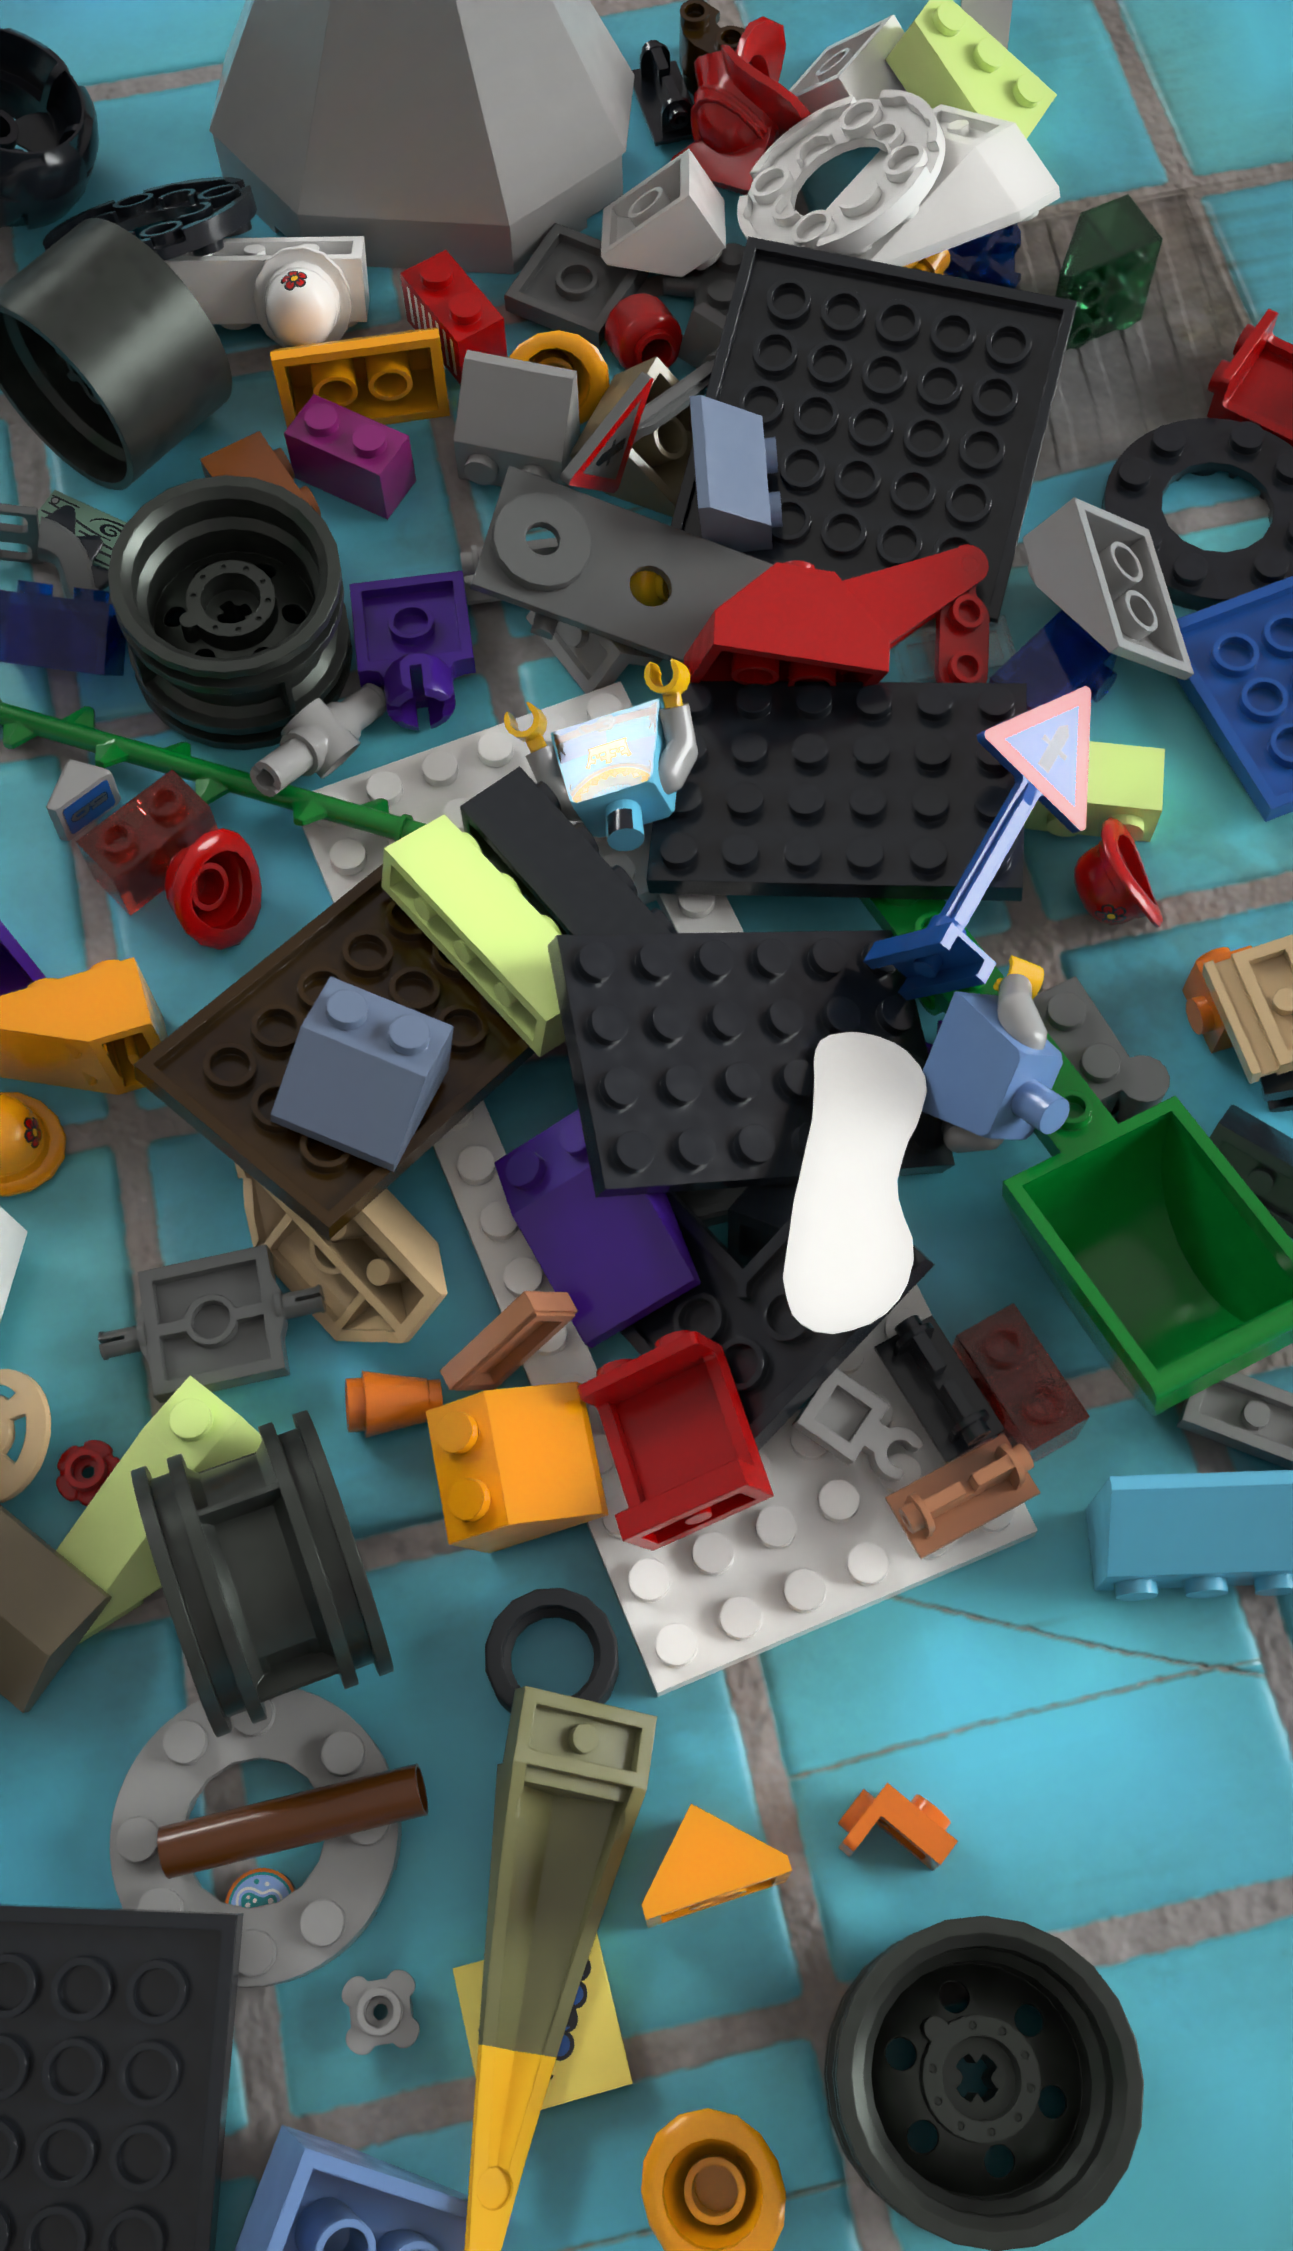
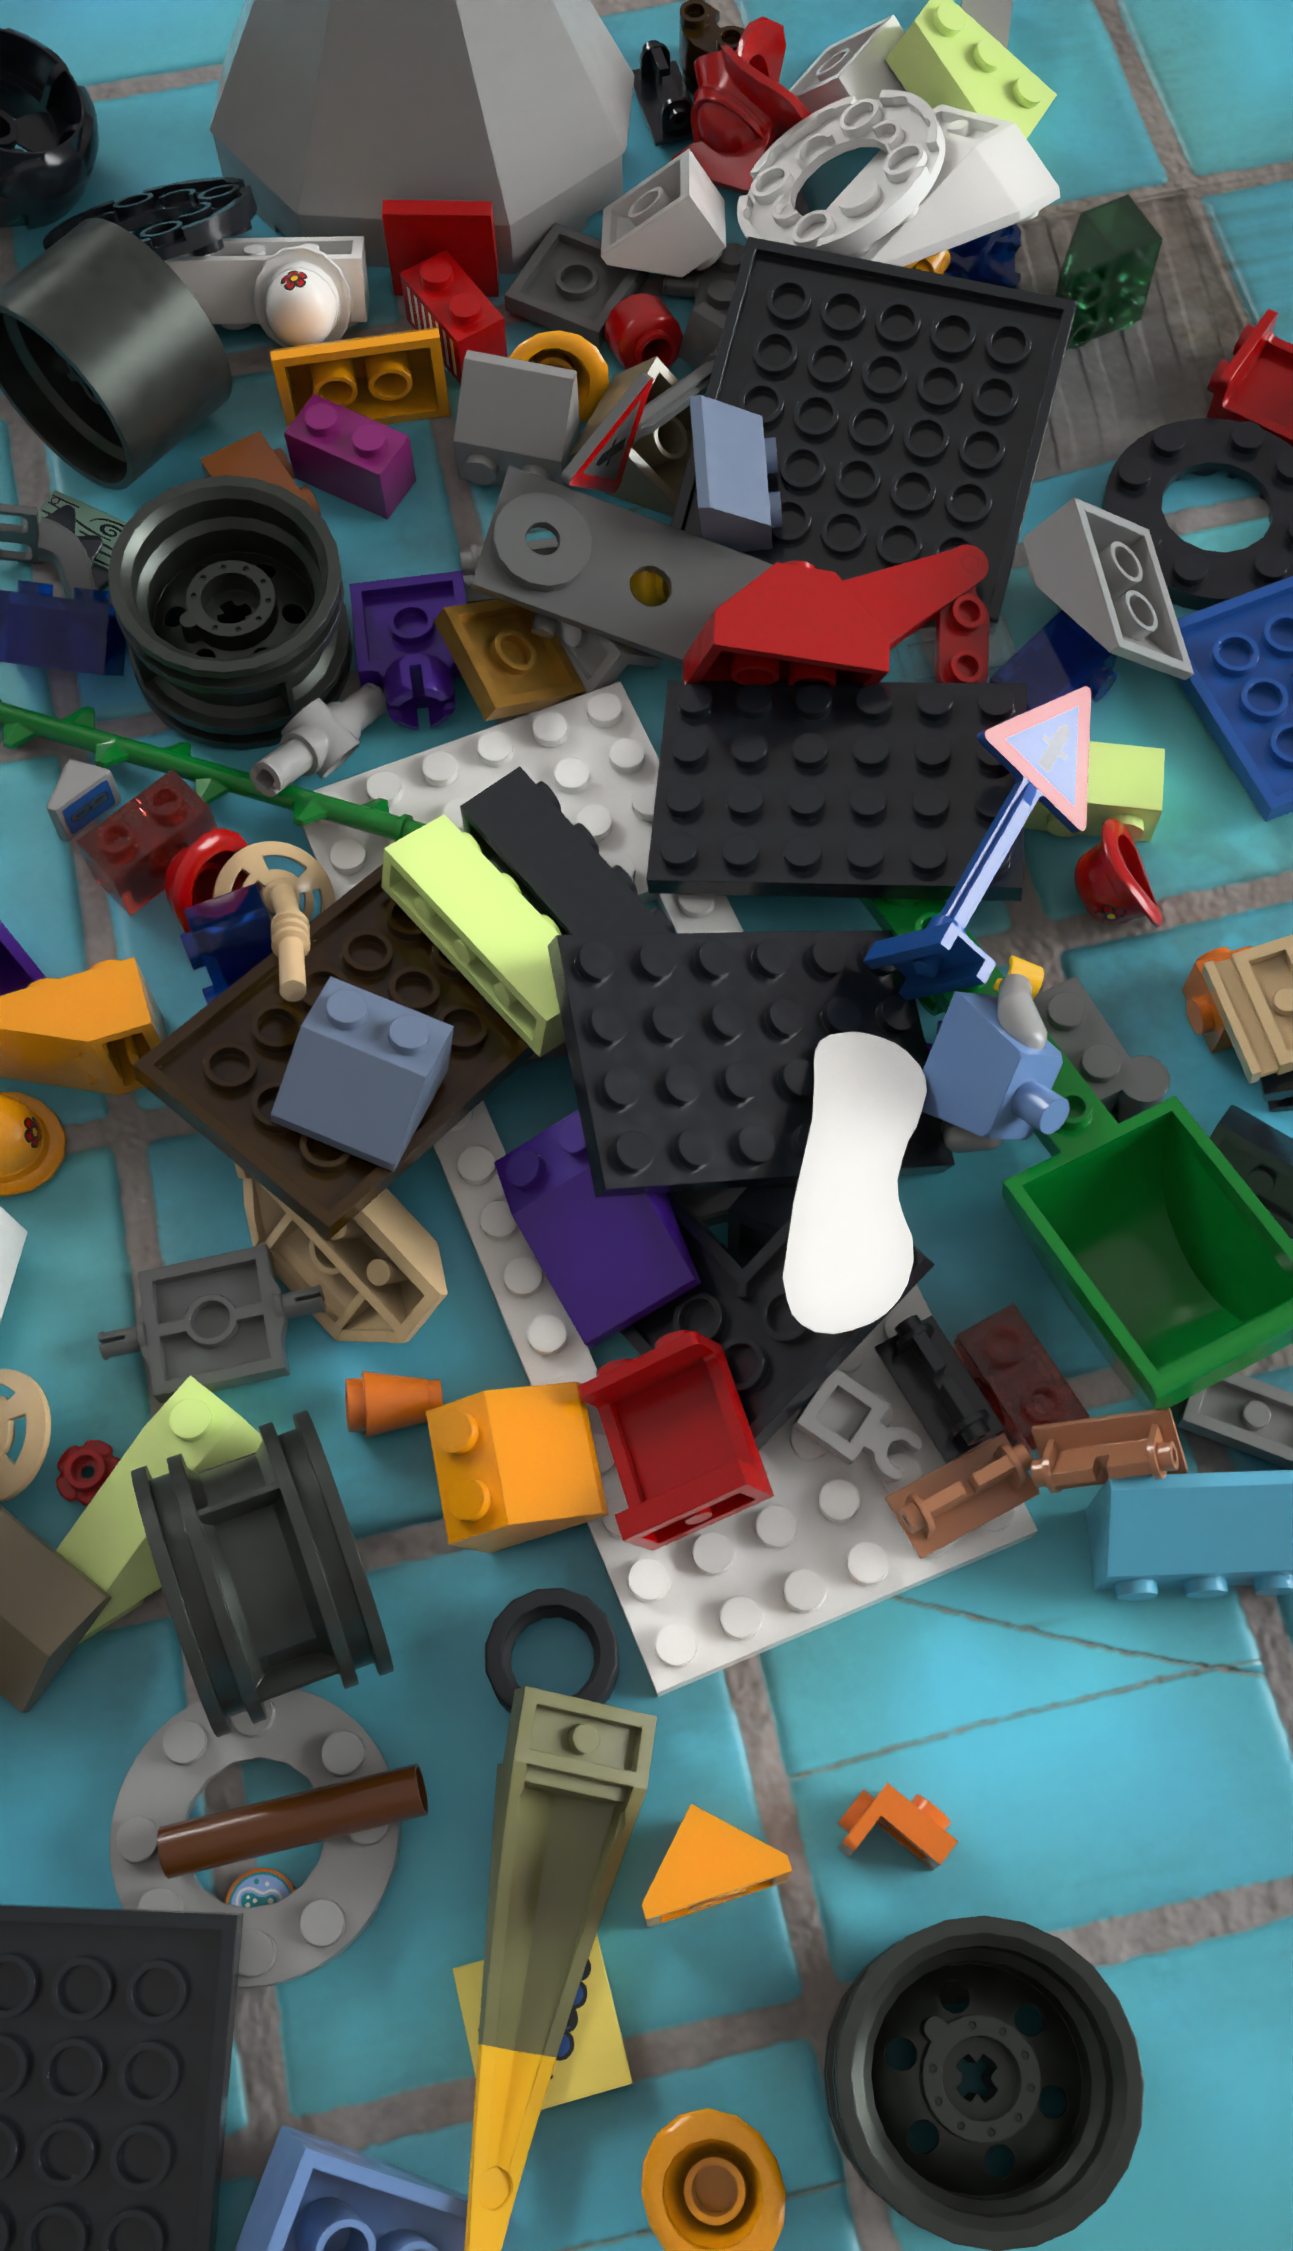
light grey plate [342,1970,420,2055] -> none
nougat tile [440,1291,578,1391] -> none
torso [504,658,698,851] -> none
none -> clear blue brick [180,883,273,1005]
none -> tan dish [213,841,335,1002]
none -> red tile [381,200,500,297]
none -> pearl gold plate [434,599,586,721]
none -> nougat hinge [1031,1407,1188,1493]

